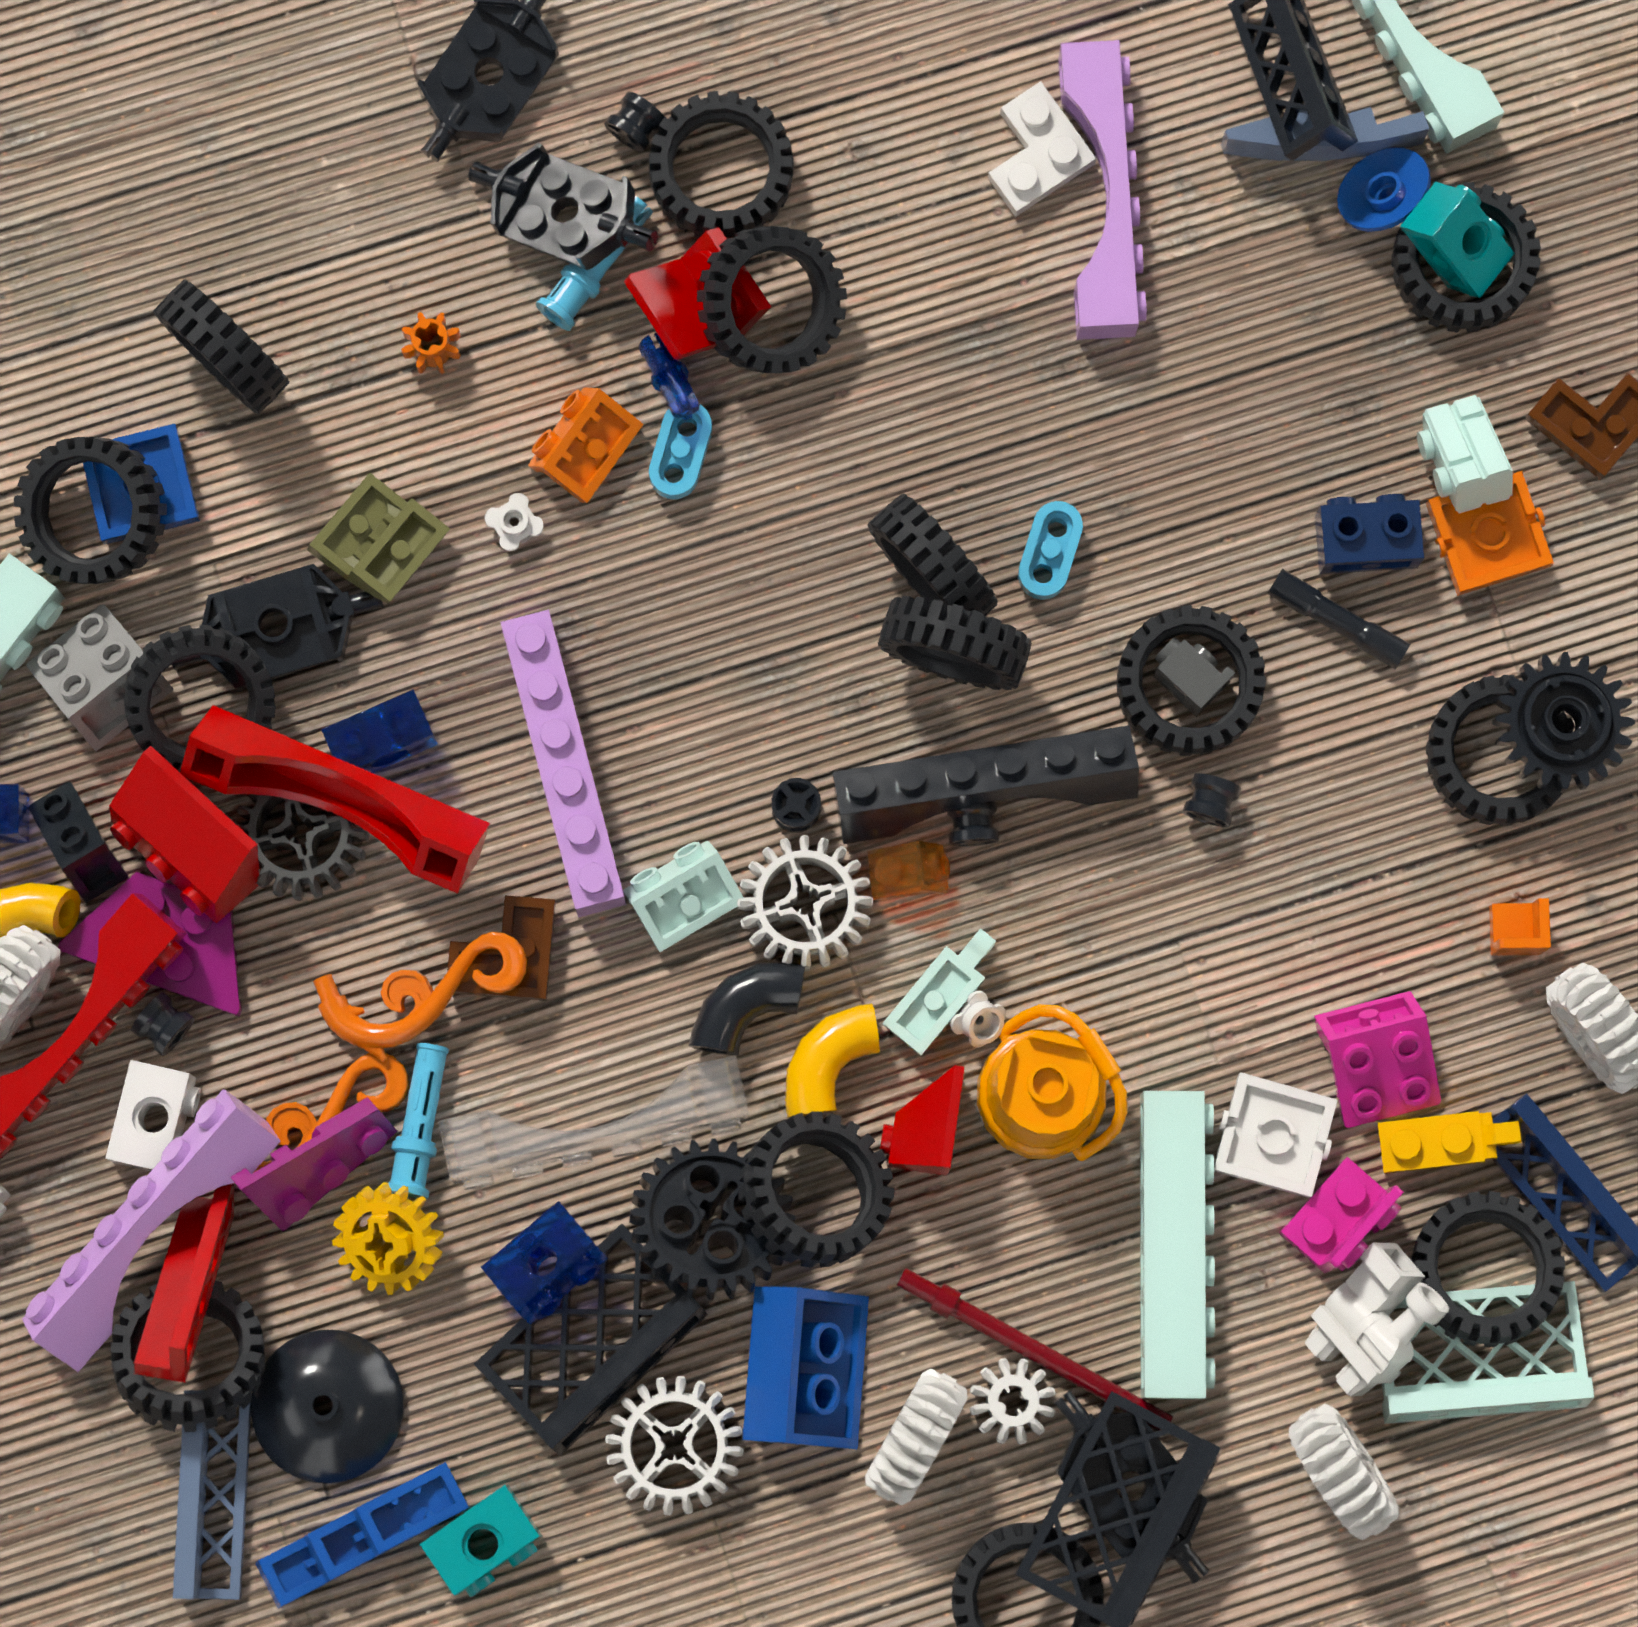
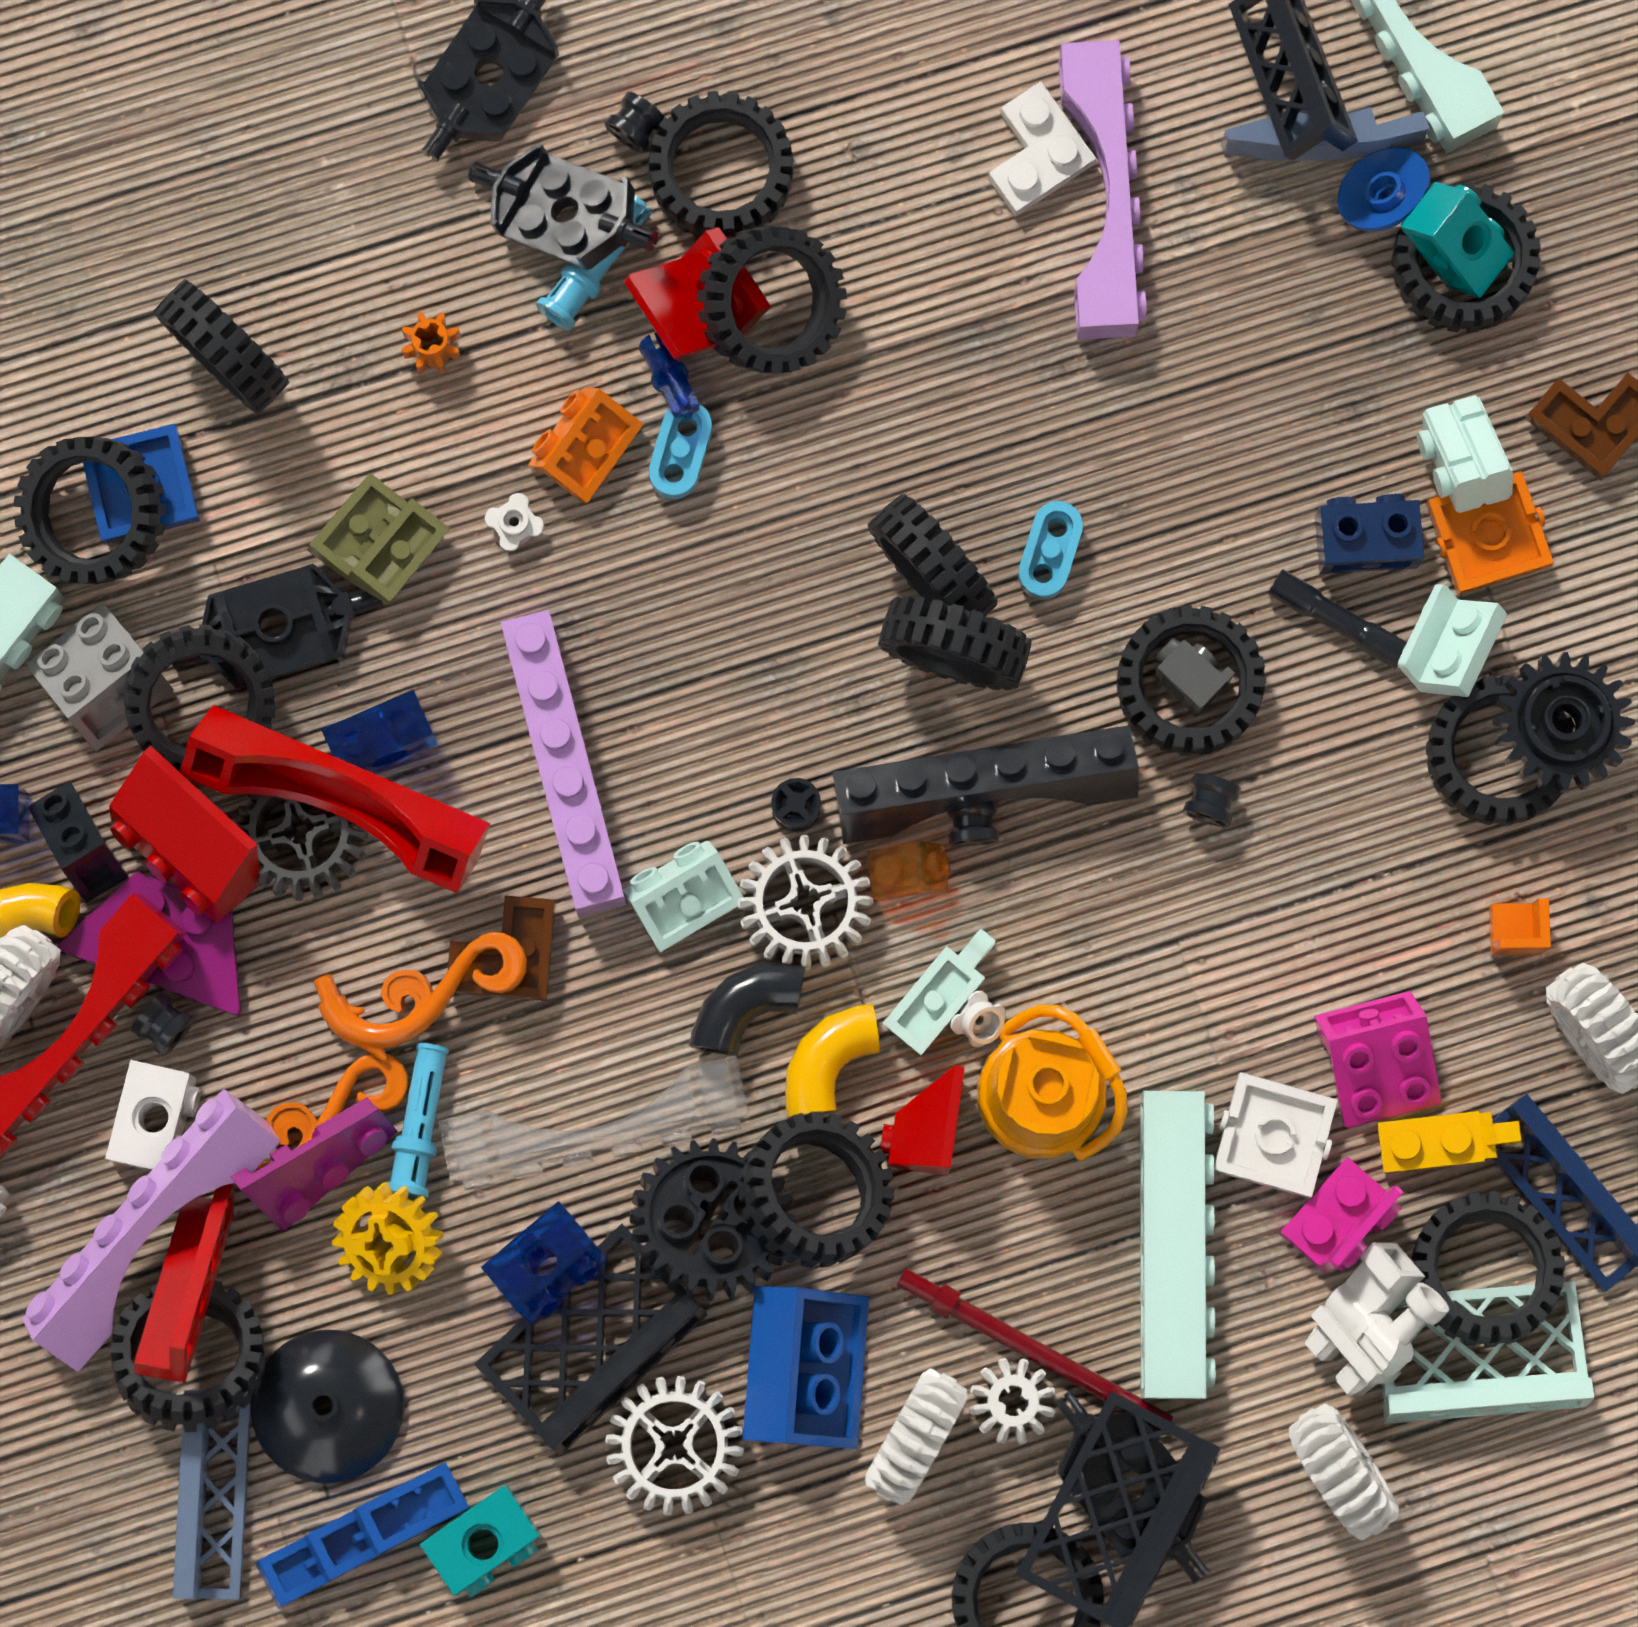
none -> light aqua bracket [1398,584,1507,697]

